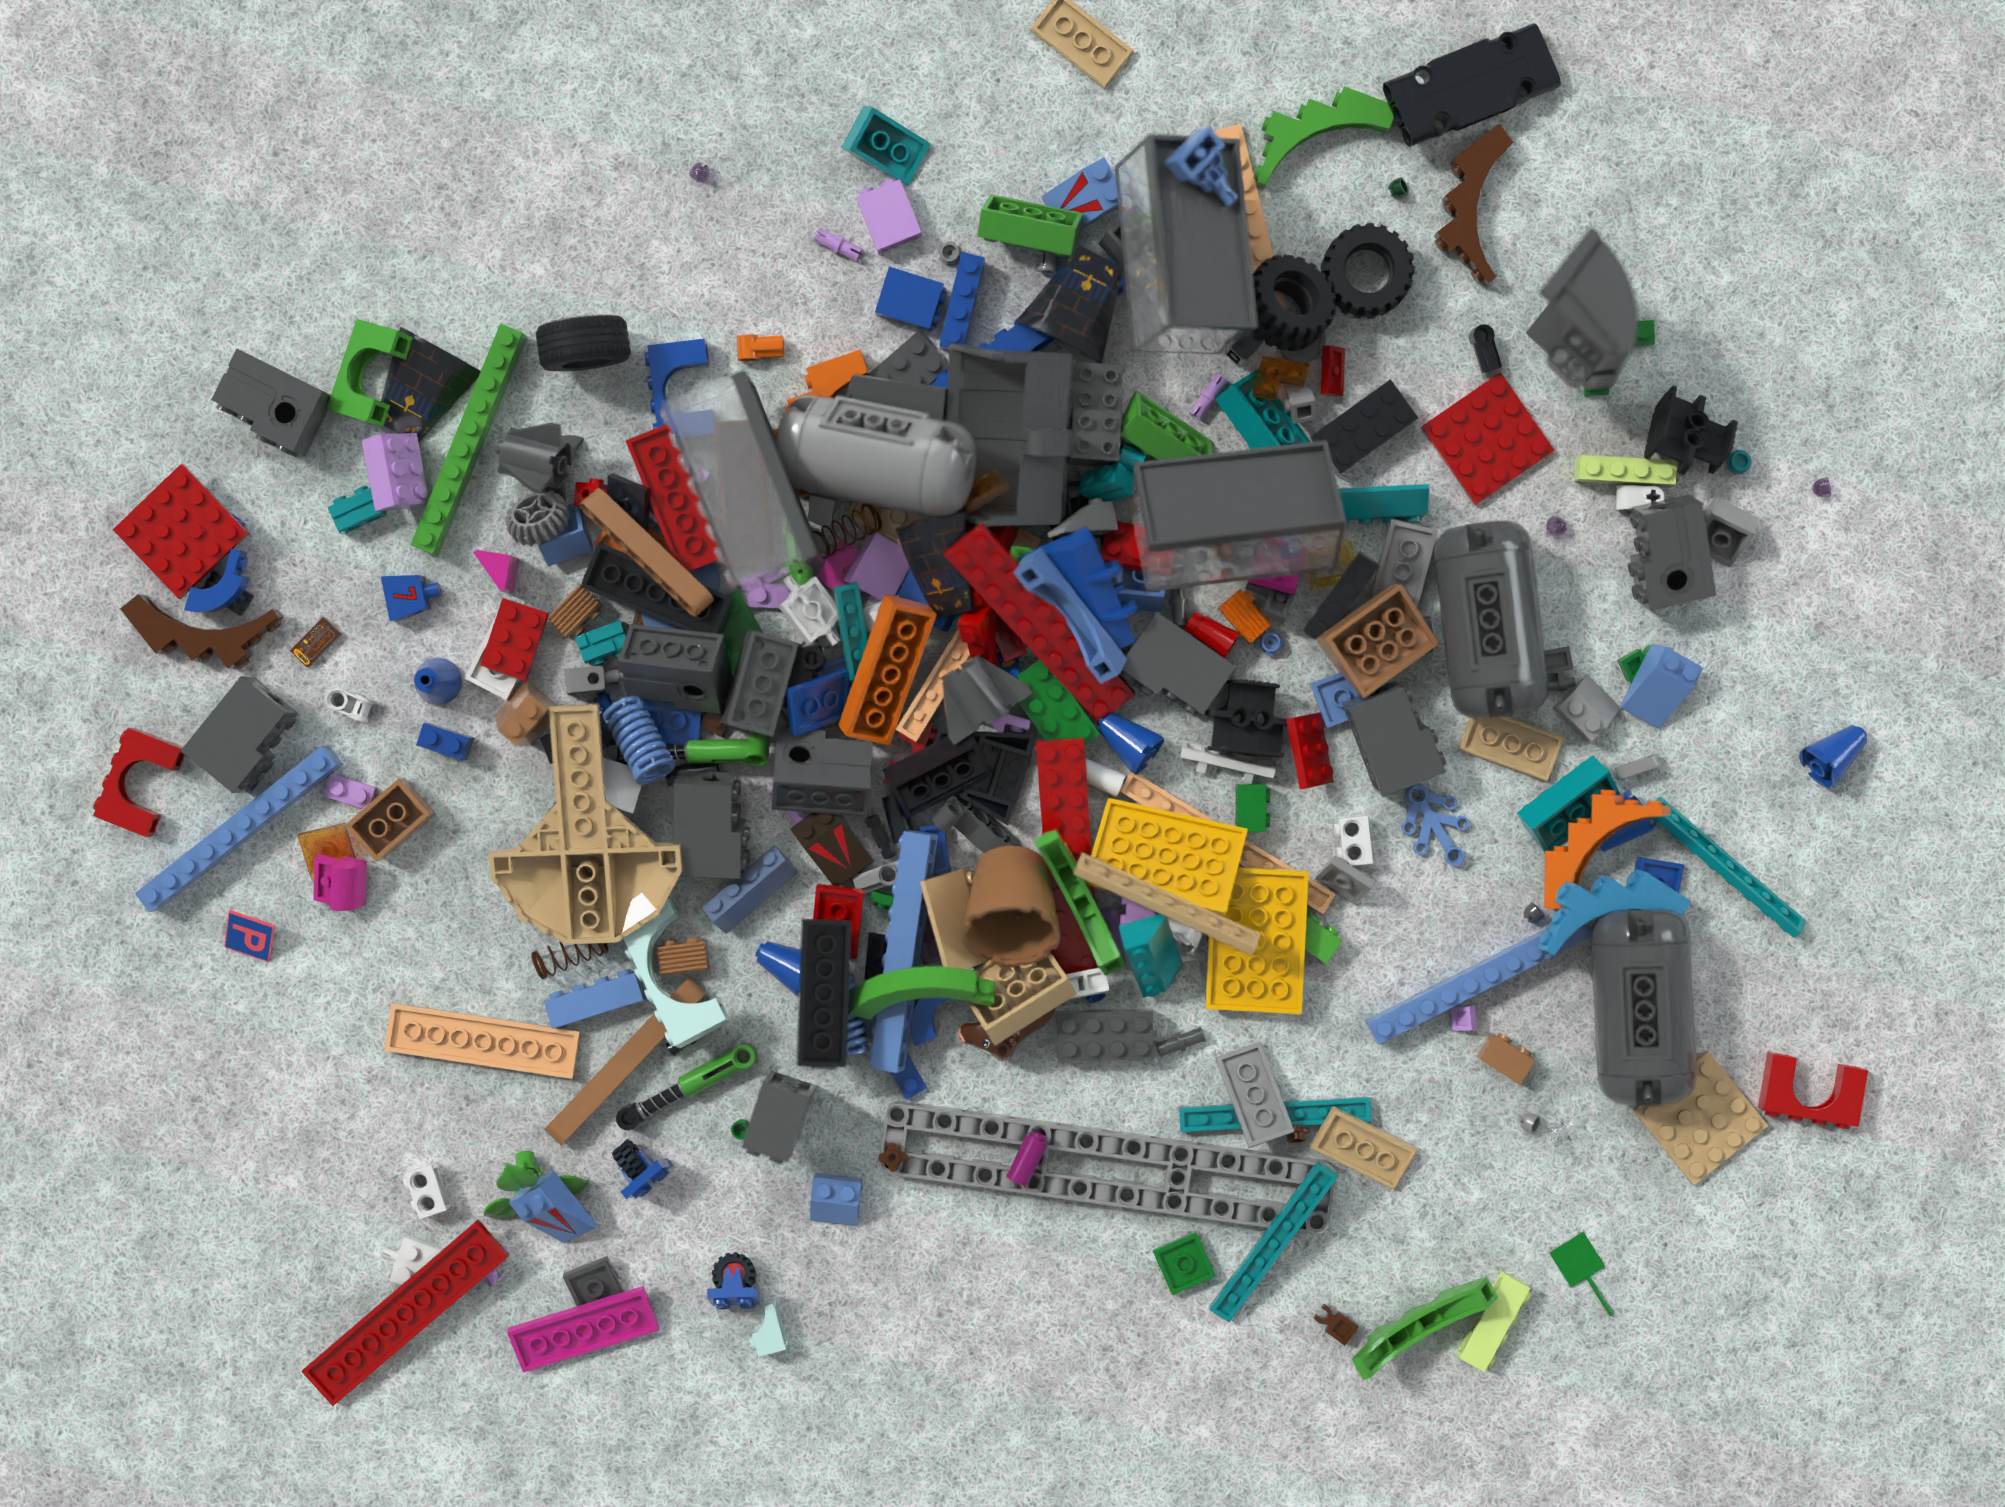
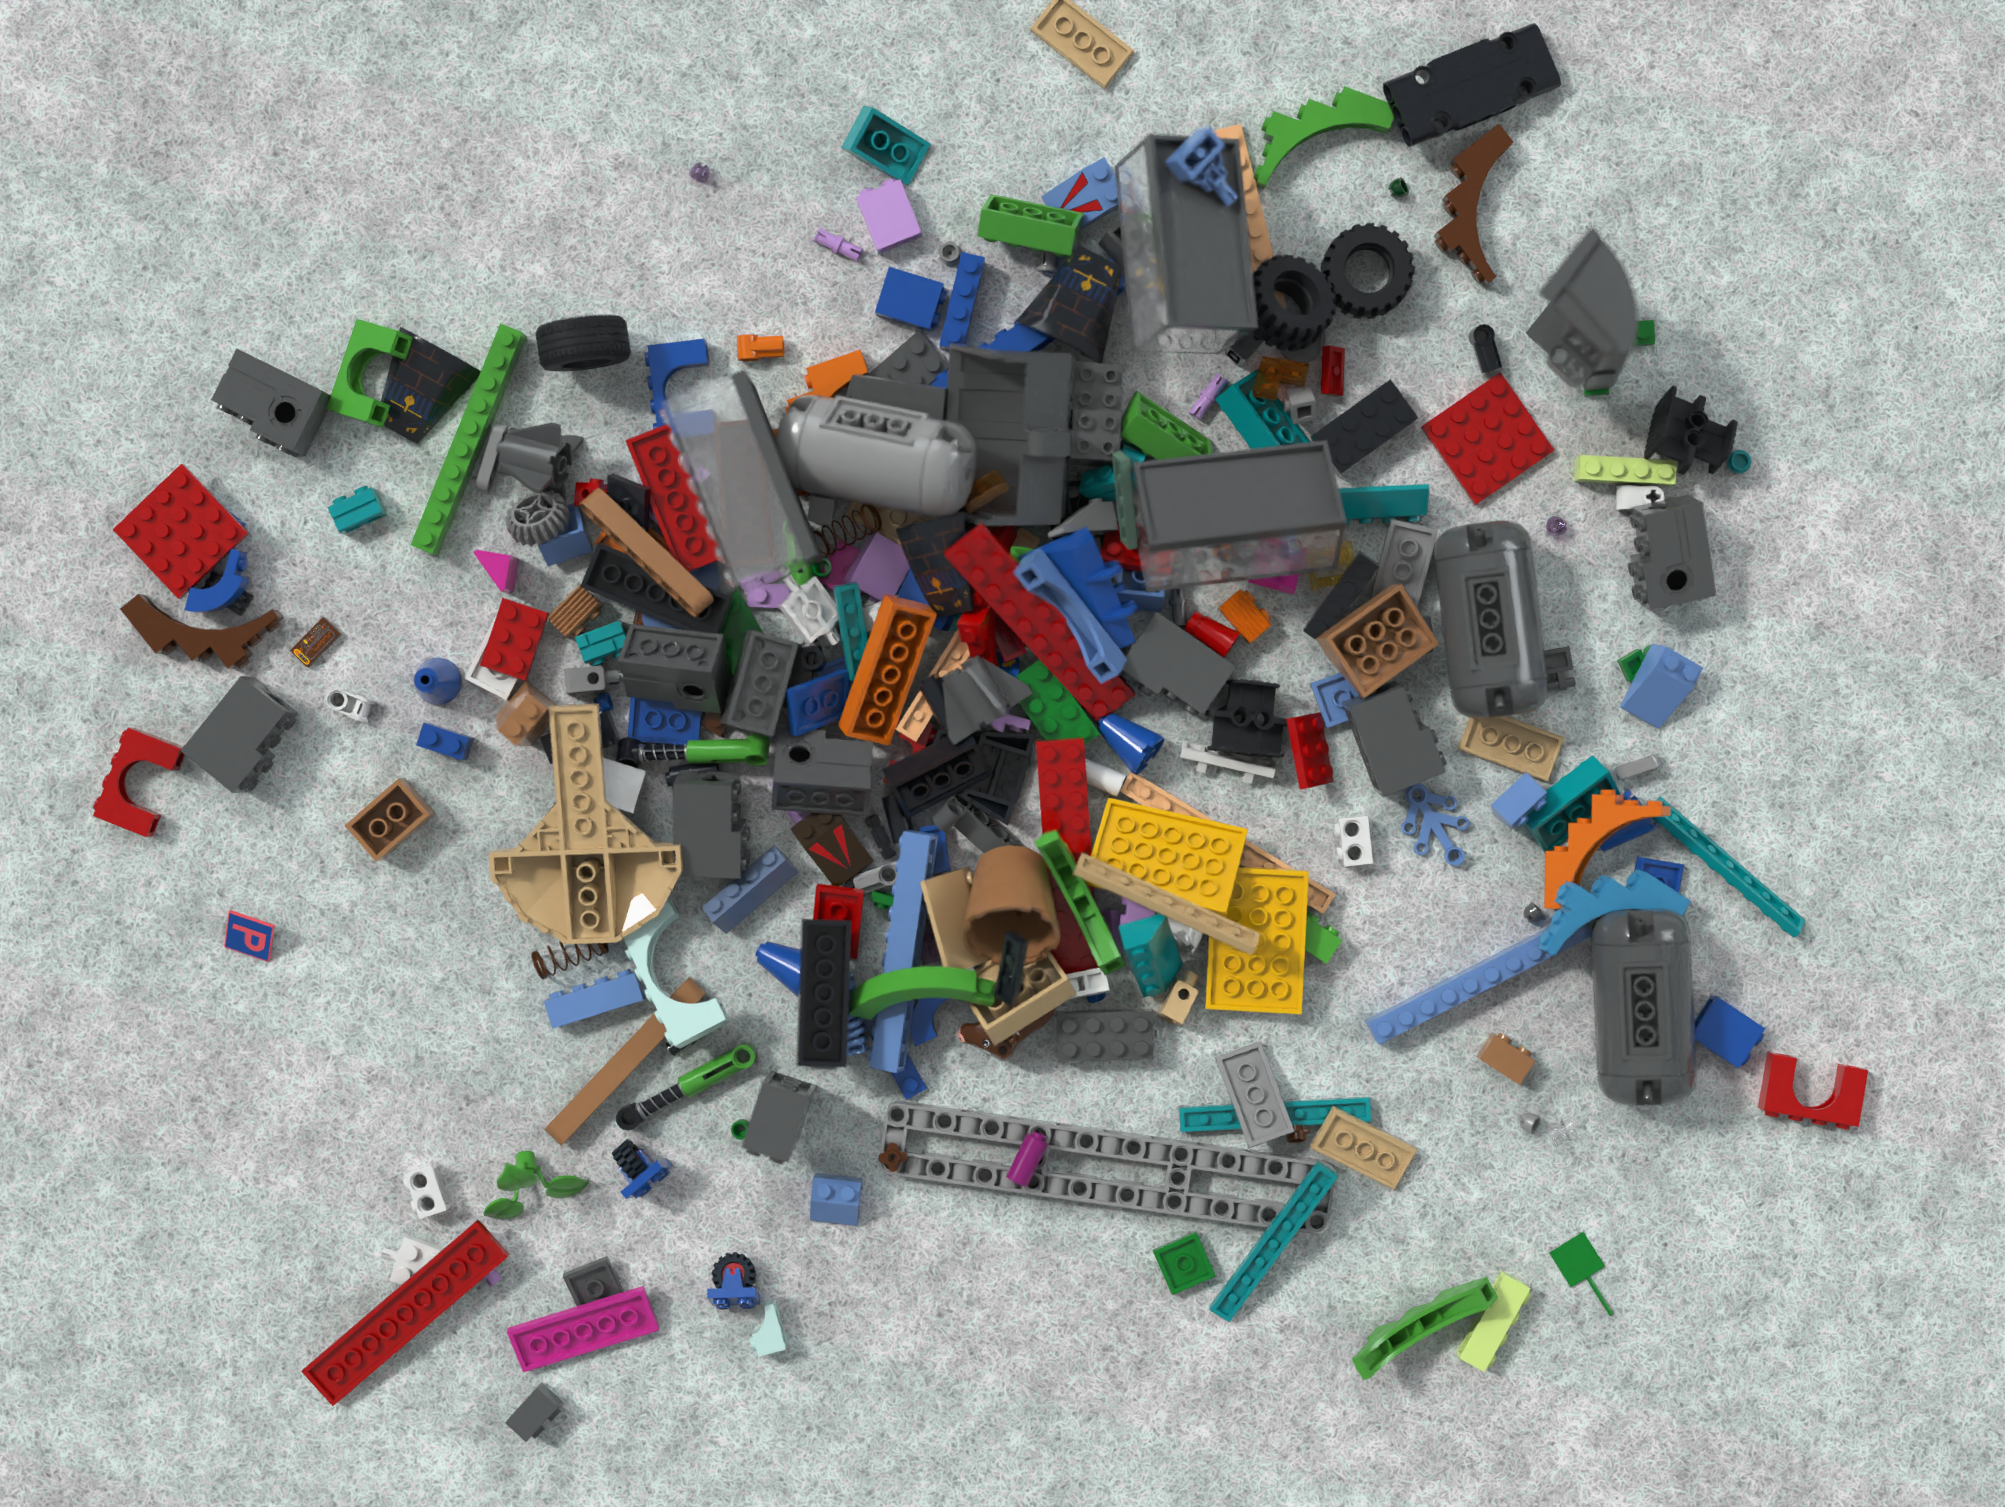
medium blue brick [134,746,343,912] -> none
clear orange plate [297,823,356,880] -> none
dark pink brick [313,854,367,911] -> none
lavender plate [323,773,377,809] -> none
lavender brick [362,433,429,511] -> none
blue torso [381,575,441,622] -> none
light nougat plate [385,1003,581,1079] -> none
medium blue slope [509,1171,597,1243] -> none
medium blue piece [603,696,676,785] -> none
medium nougat brick [657,936,710,976] -> none
black plate [864,932,887,980] -> none
dark grey pin [1156,1027,1206,1057] -> none
green brick [1235,784,1270,832] -> none
dark grey plate [1245,582,1298,624] -> none
medium blue plate [1256,628,1285,657] -> none
reddish brown plate [1313,1303,1359,1346] -> none
light grey plate [1315,856,1376,905] -> none
lavender plate [1450,1005,1478,1031] -> none
light grey slope [1553,674,1620,741] -> none
tan plate [1632,1051,1768,1185] -> none
light grey slope [1704,497,1758,567] -> none
blue cone [1799,725,1867,788] -> none
clear purple hinge [1812,477,1831,497] -> none
none -> light grey beam [476,422,509,491]
none -> dark grey brick [505,1382,562,1442]
none -> green hinge [812,558,832,578]
none -> black brick [919,674,947,730]
none -> black tile [994,931,1029,1007]
none -> sand green plate [1112,451,1140,550]
none -> tan torso [1156,970,1199,1026]
none -> medium blue slope [1491,772,1547,830]
none -> blue brick [1694,995,1765,1068]

